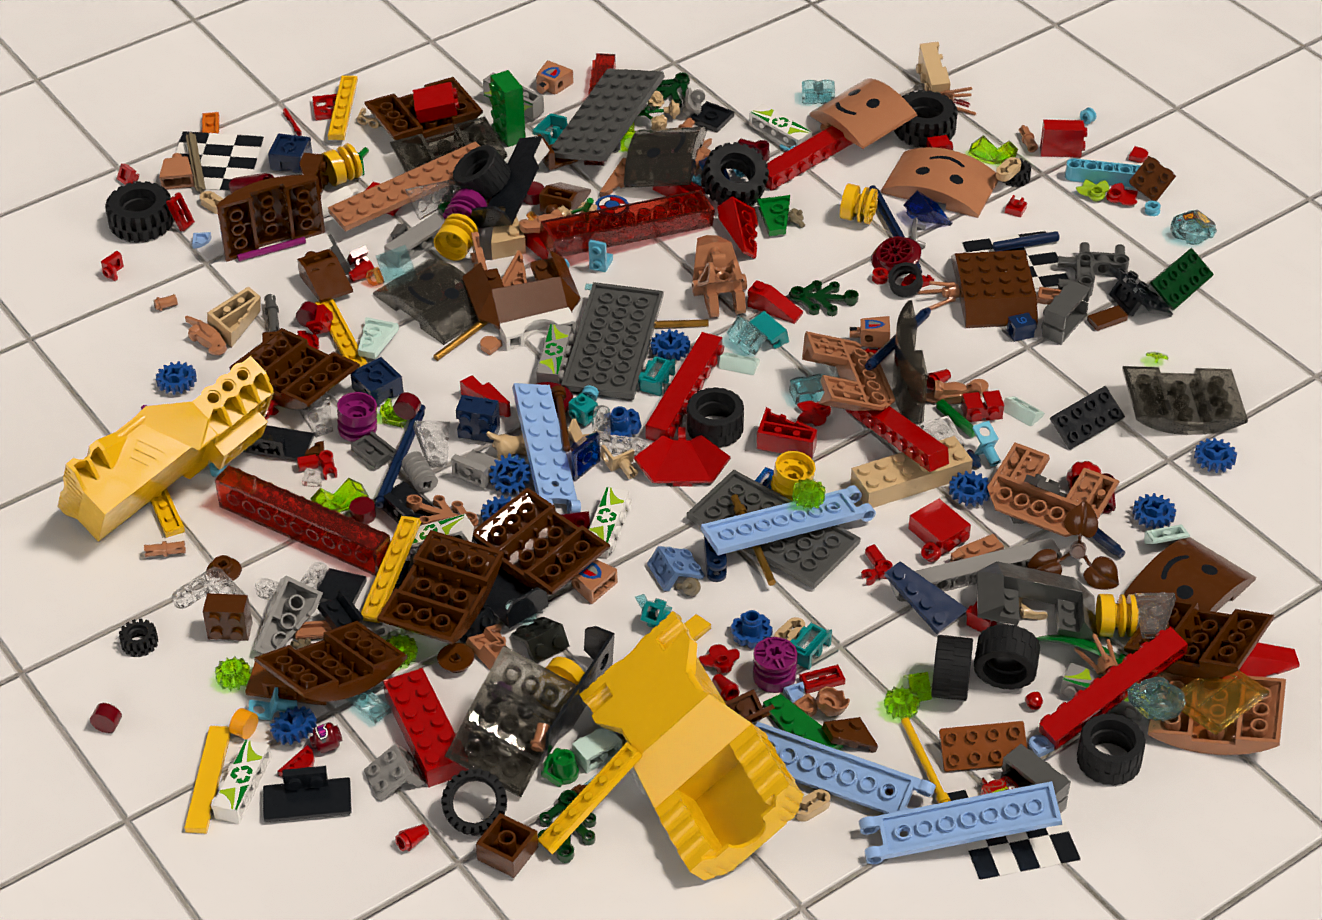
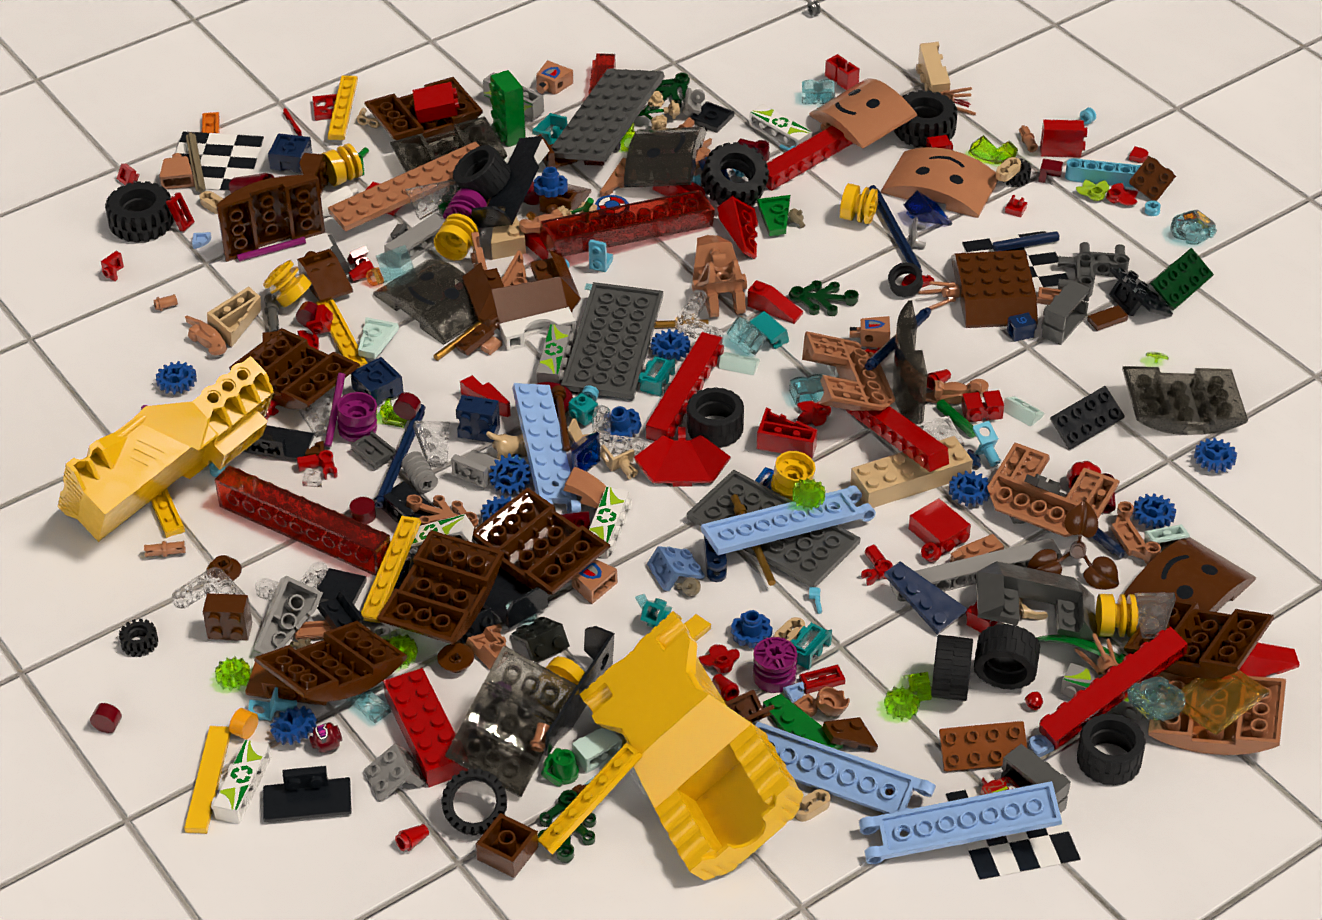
red tile [277,745,315,777] -> none
clear neon green brick [310,478,369,514] -> none
dark red piece [871,236,921,274] -> none
red bush [872,267,888,284] -> none
yellow bar [901,717,951,804] -> none
none -> yellow wheel [263,260,311,307]
none -> magenta bar [324,373,346,447]
none -> reddish brown hinge [455,314,501,356]
none -> blue plant [533,167,568,197]
none -> nougat slope [564,467,606,508]
none -> clear beam [675,290,724,343]
none -> dark grey bush [807,0,821,16]
none -> medium azure hand [809,587,822,614]
none -> red piece [825,54,860,90]
none -> dark red panel [1039,158,1063,183]
none -> nougat plate [1111,501,1161,564]

